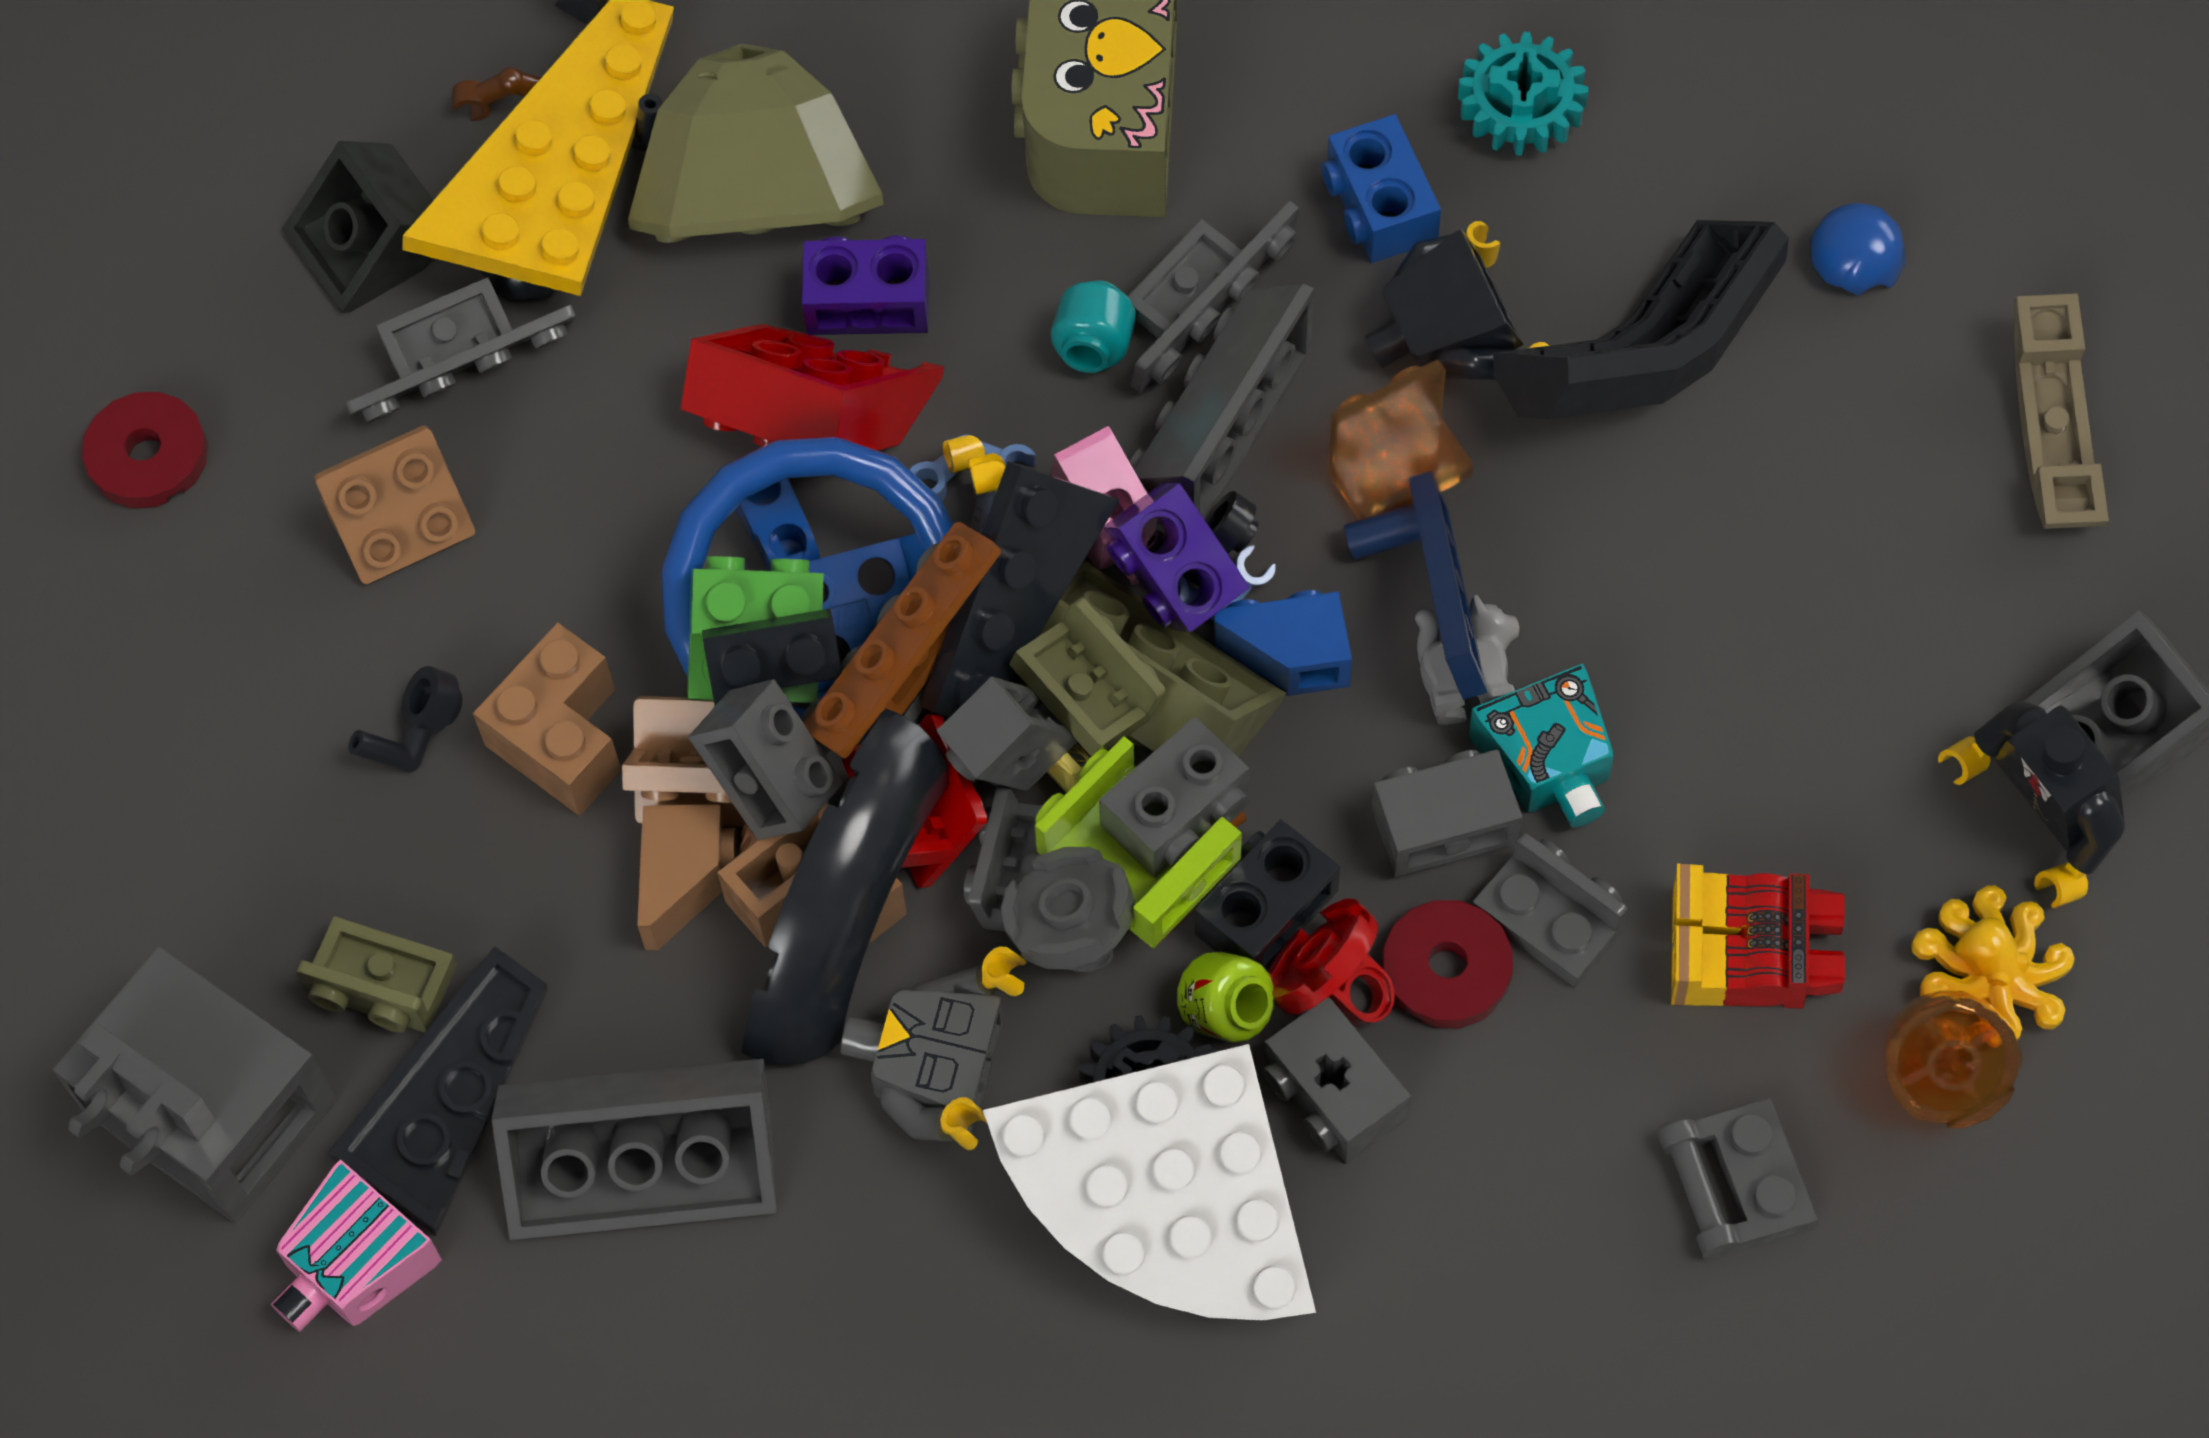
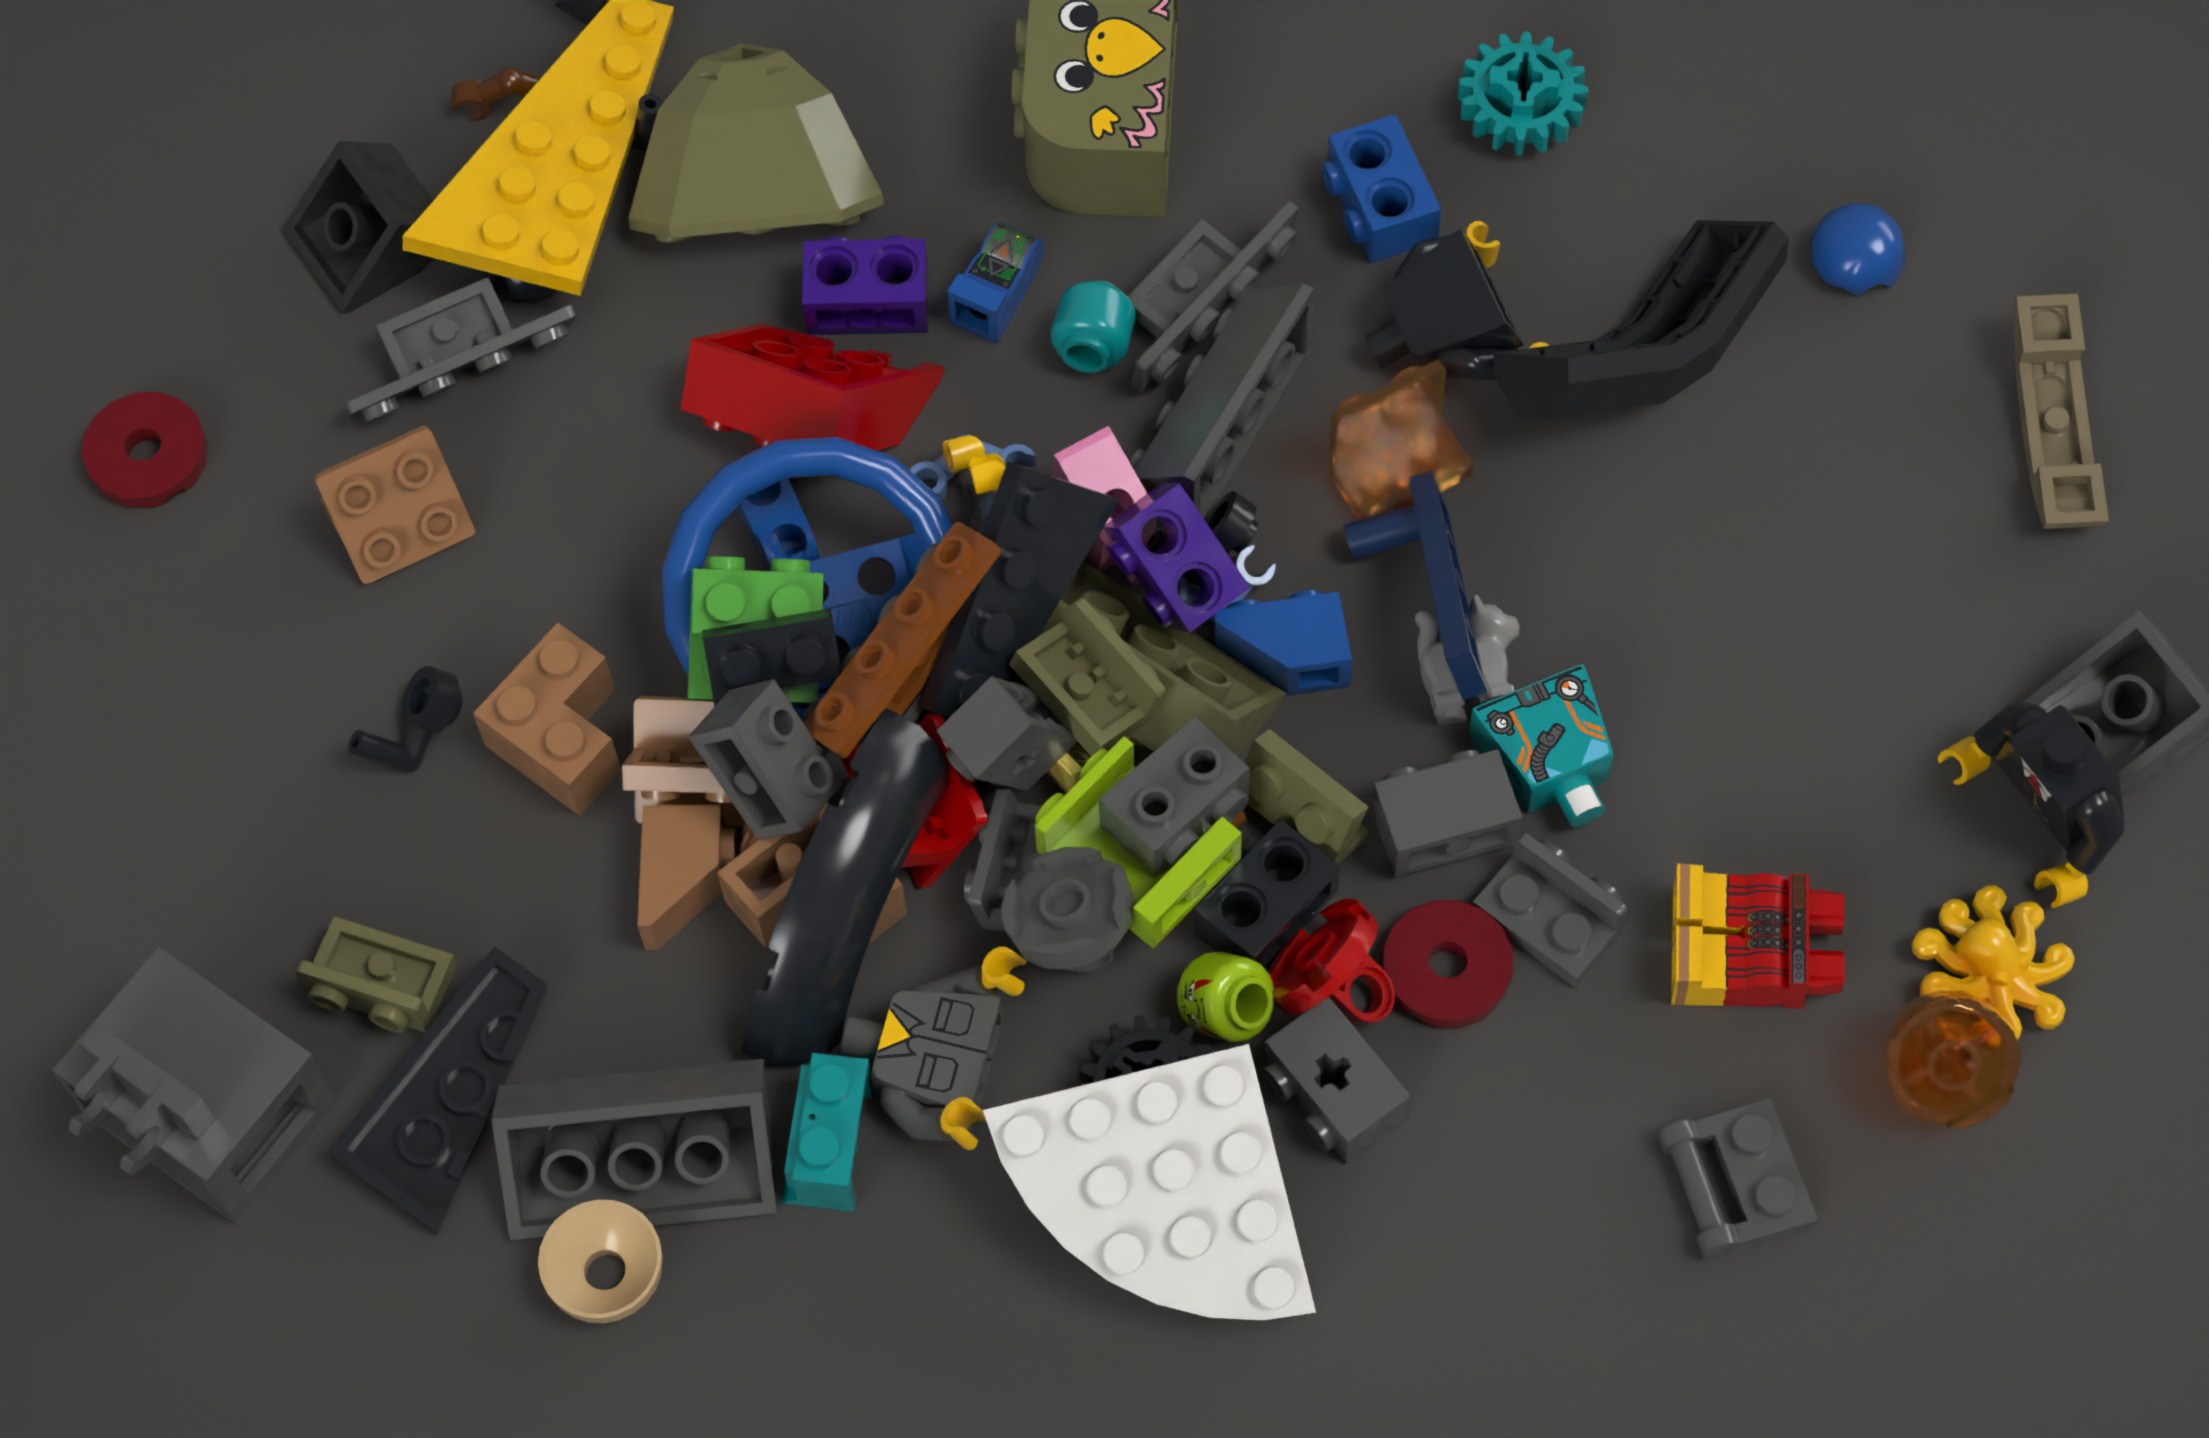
torso [271,1159,442,1332] -> none
none -> tan piece [538,1199,663,1323]
none -> teal window [781,1053,874,1212]
none -> blue leg [947,222,1045,344]
none -> olive bracket [1245,729,1369,864]

